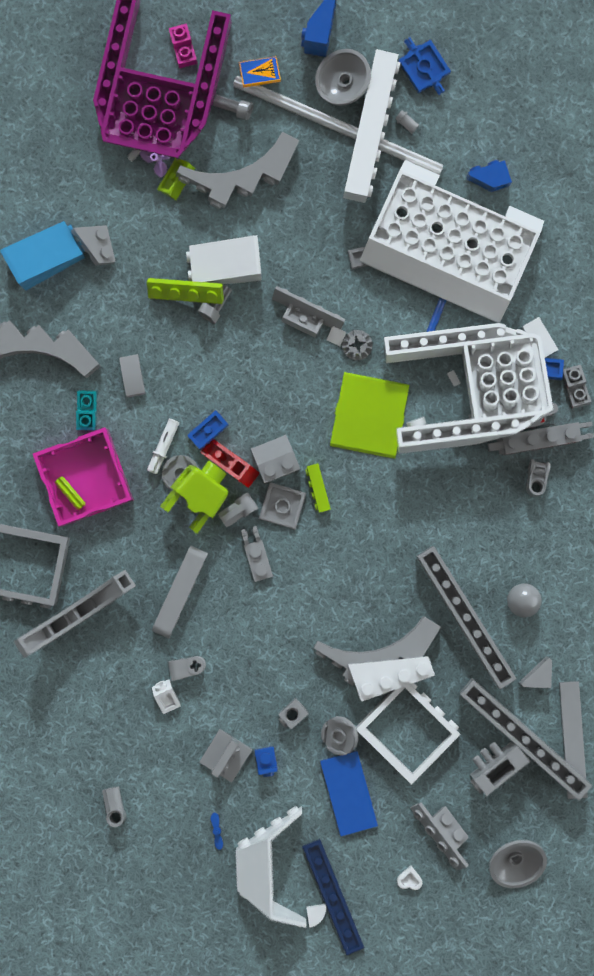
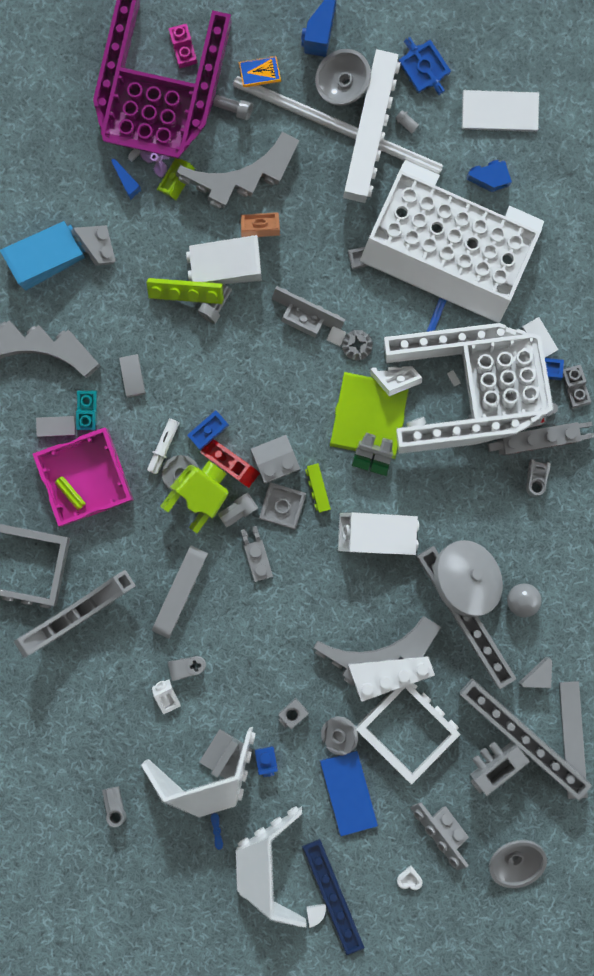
none -> light grey tile [36,416,76,437]
none -> blue slope [111,159,141,200]
none -> white piece [142,726,256,817]
none -> nougat tile [241,213,280,237]
none -> white slope [338,513,419,555]
none -> light grey hips [352,433,393,476]
none -> white wing [370,366,422,396]
none -> light grey dish [434,540,503,617]
none -> white tile [462,90,539,132]

